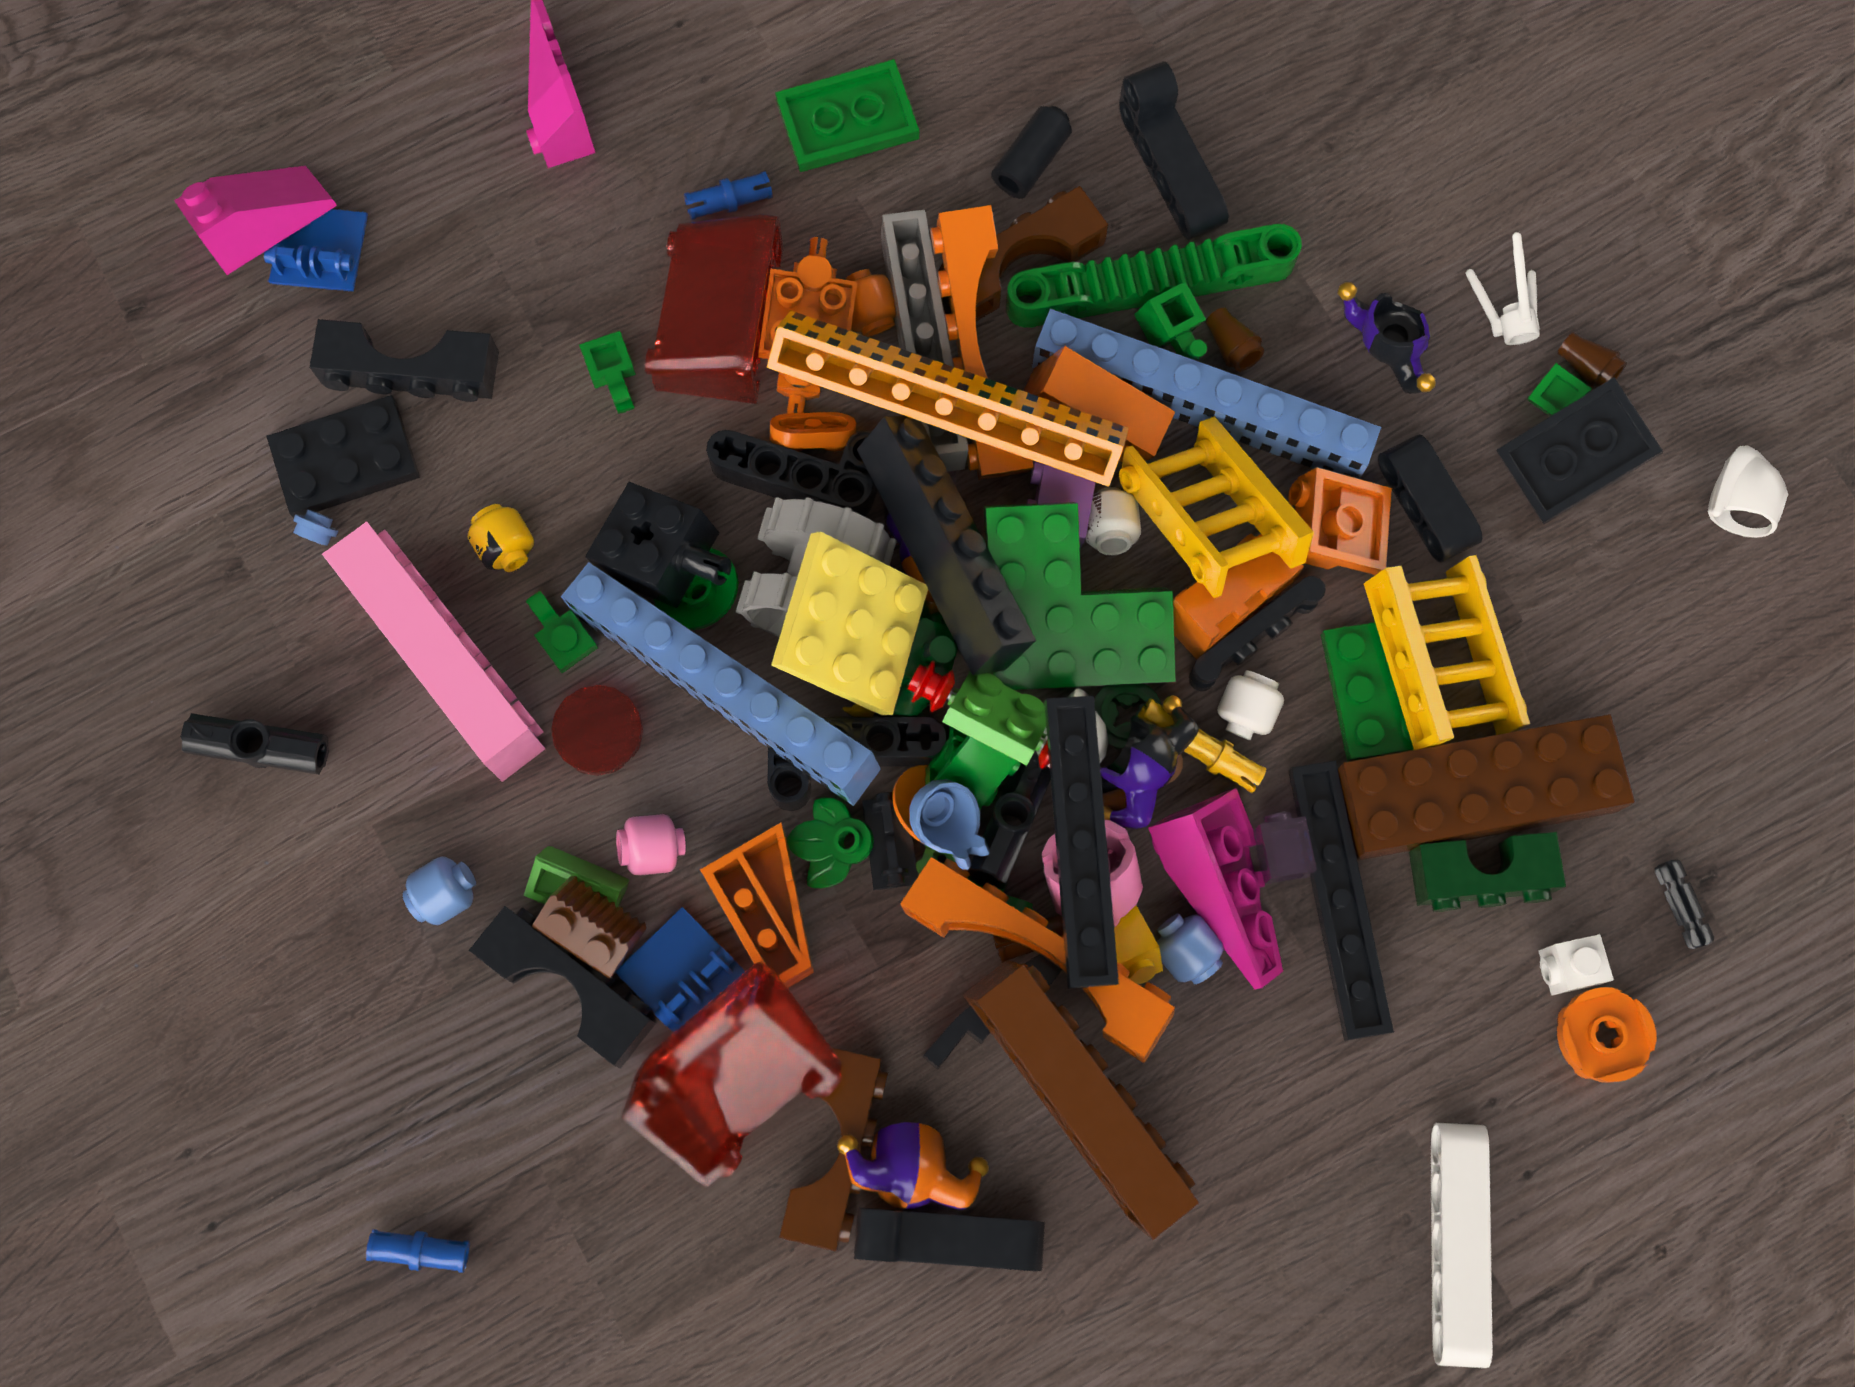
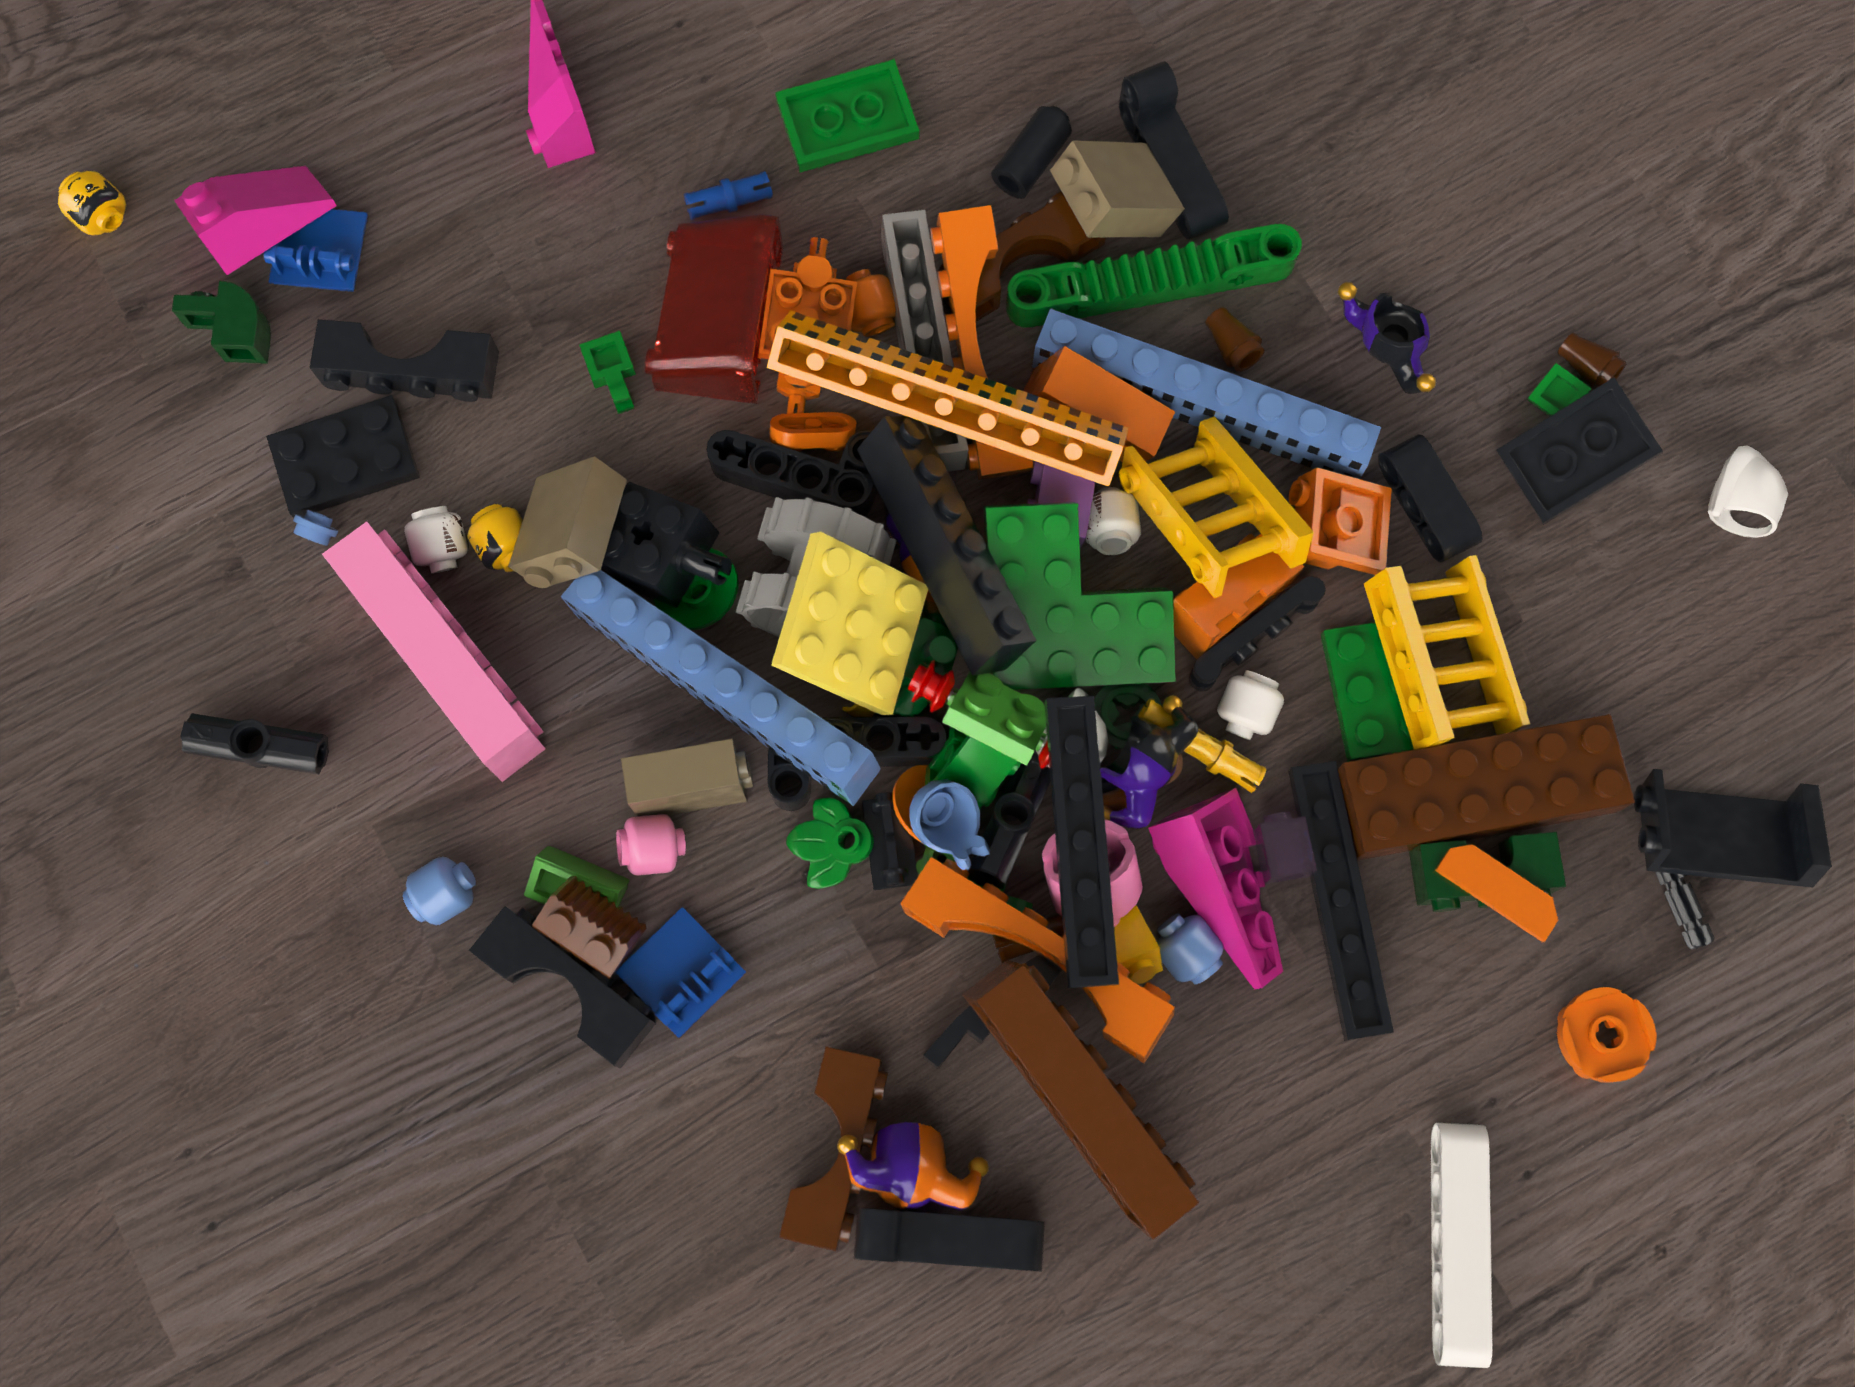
blue pin [366,1229,470,1273] -> none
green plate [525,591,598,674] -> none
clear red tile [551,685,643,776] -> none
clear red windscreen [621,961,842,1188] -> none
orange wedge [700,823,814,996] -> none
green brick [1134,281,1207,361] -> none
white plant [1466,232,1540,345] -> none
white brick [1539,934,1614,996] -> none
none -> yellow head [58,171,126,235]
none -> dark green brick [172,280,271,364]
none -> white head [404,506,468,574]
none -> dark tan brick [508,456,627,588]
none -> dark tan brick [621,739,753,817]
none -> dark tan brick [1050,140,1185,237]
none -> orange piece [1435,844,1558,942]
none -> black panel [1634,769,1832,888]

